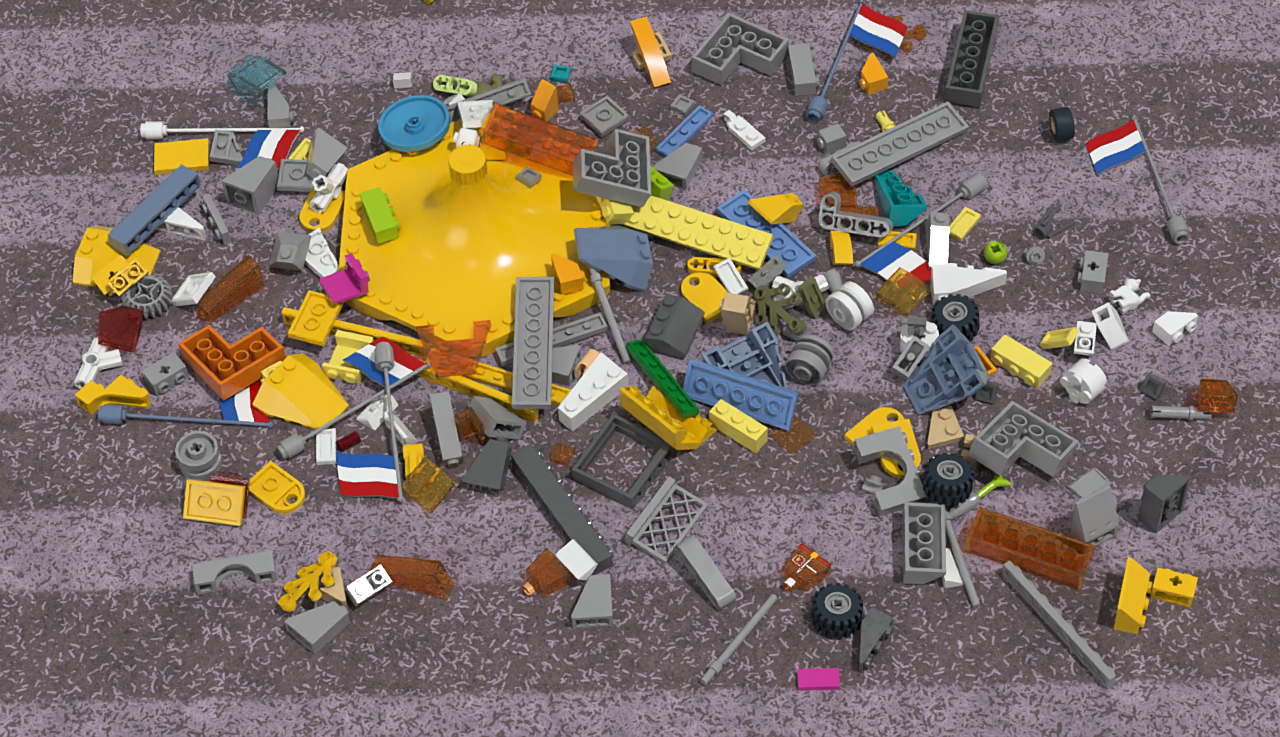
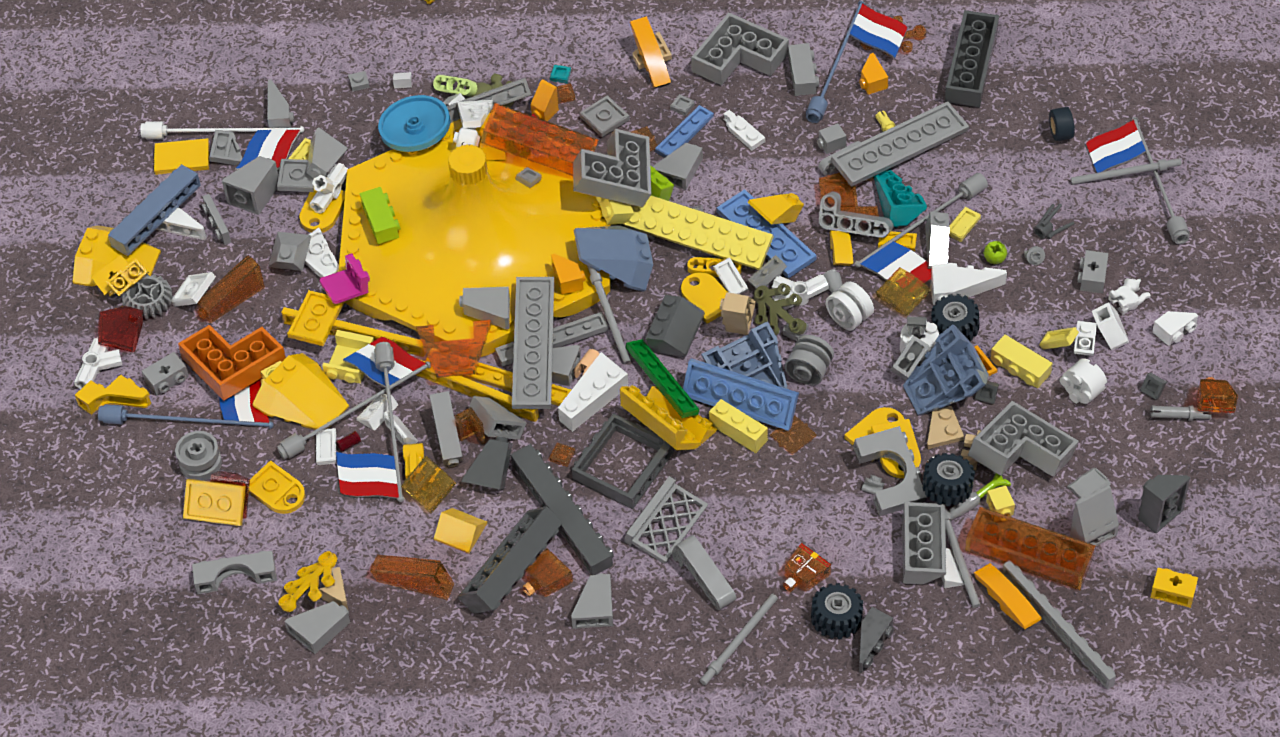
clear light blue slope [227,55,287,93] -> none
white slope [345,565,392,607] -> none
white slope [556,539,598,580] -> none
dark pink tile [797,668,840,691] -> none
olive plate [798,277,827,319] -> none
yellow slope [1114,557,1153,634] -> none
none -> light grey plate [348,71,370,91]
none -> yellow slope [434,508,487,554]
none -> dark grey brick [457,506,562,614]
none -> light grey slope [459,287,510,329]
none -> light orange slope [974,563,1041,629]
none -> light yellow brick [986,486,1015,520]
none -> light grey bar [1071,158,1182,185]

